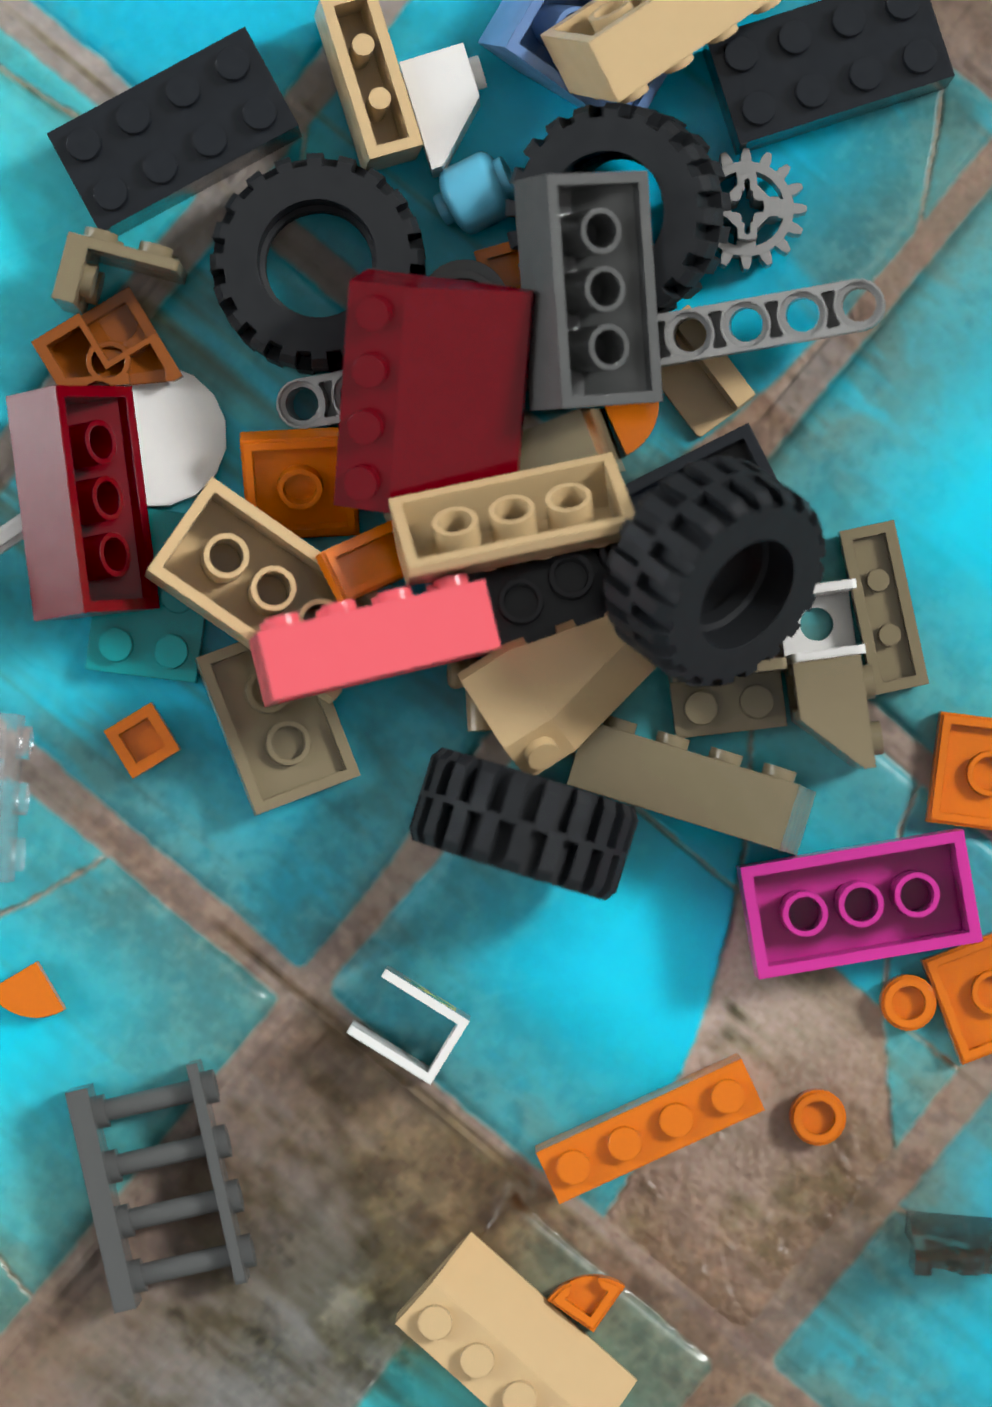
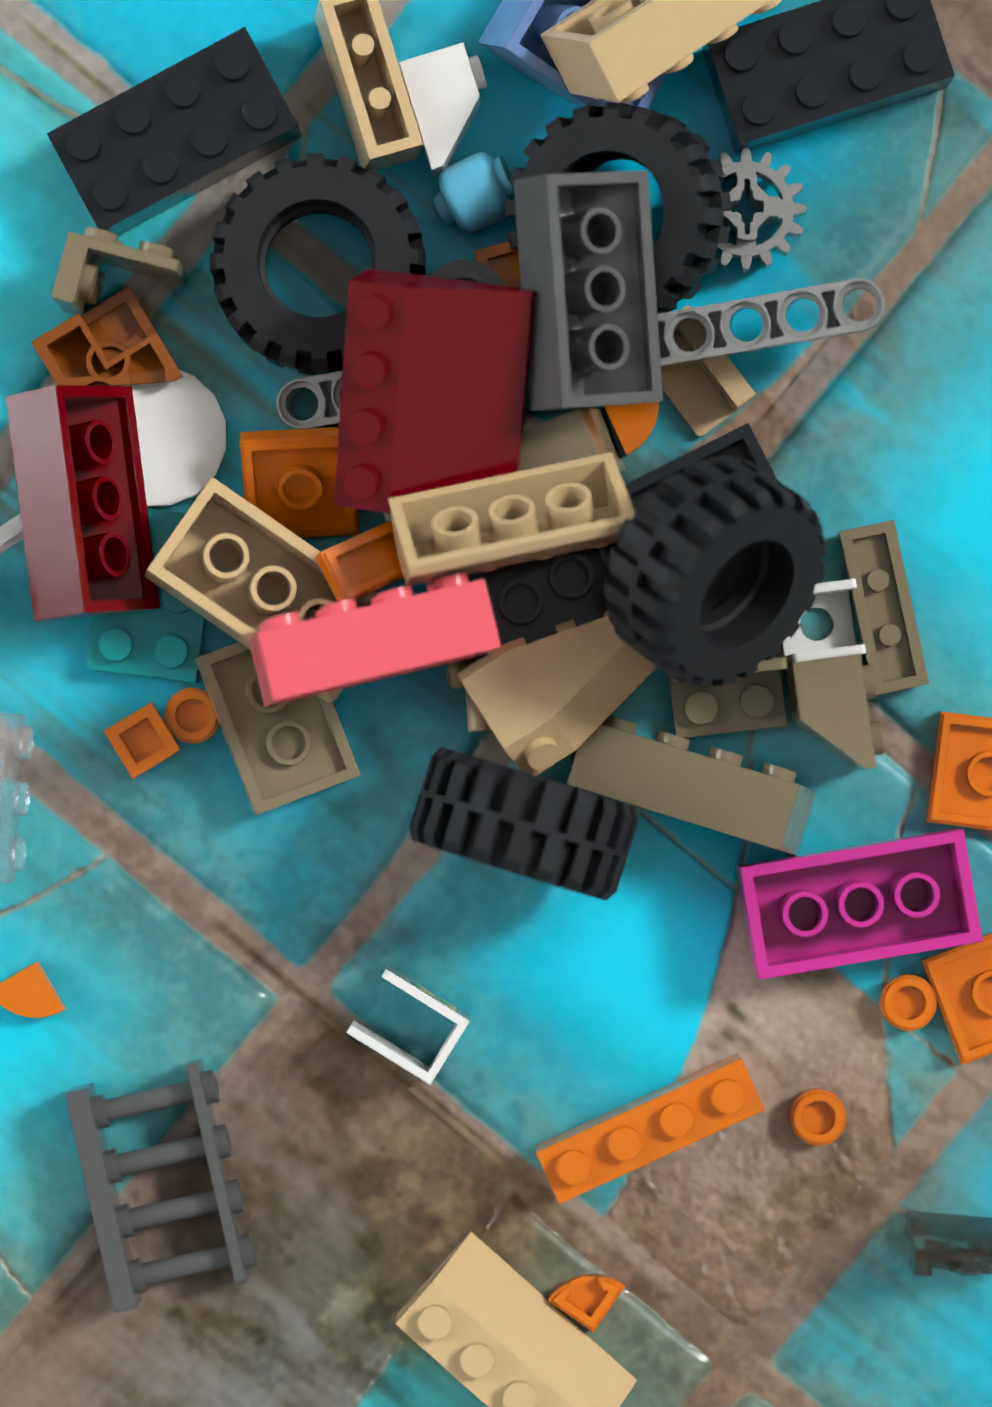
none -> orange tile [164,688,220,744]

